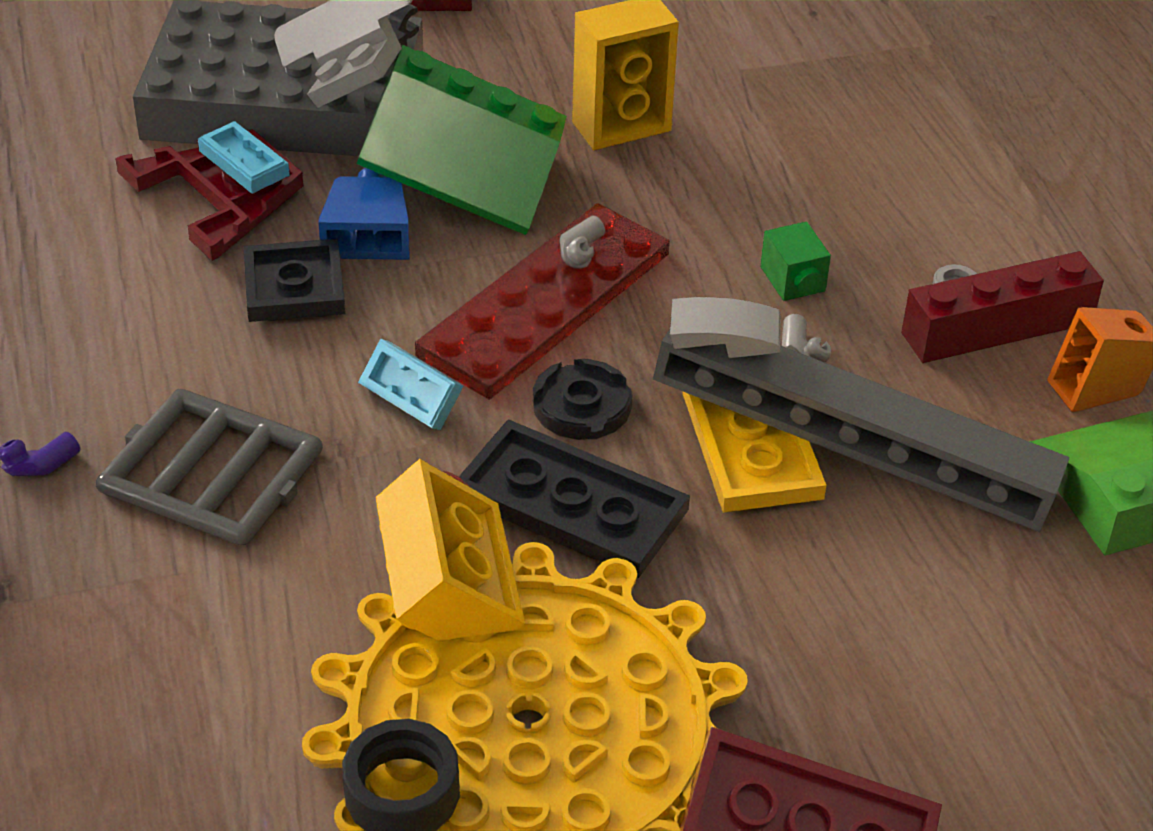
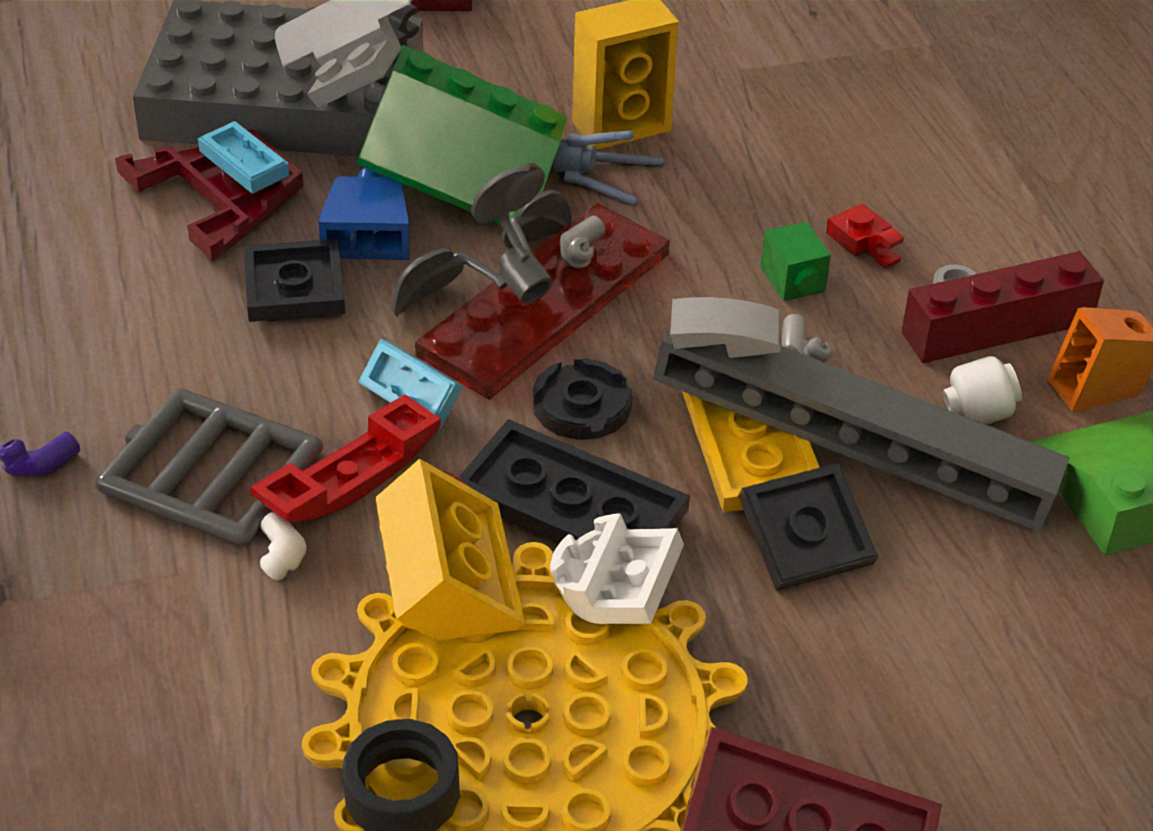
none -> red slope [250,394,441,522]
none -> white arm [260,512,307,580]
none -> dark grey plant [392,163,572,317]
none -> white slope [550,514,684,624]
none -> sand blue plant [554,131,665,205]
none -> black tile [738,463,878,591]
none -> red plate [826,203,904,268]
none -> white head [943,356,1022,425]

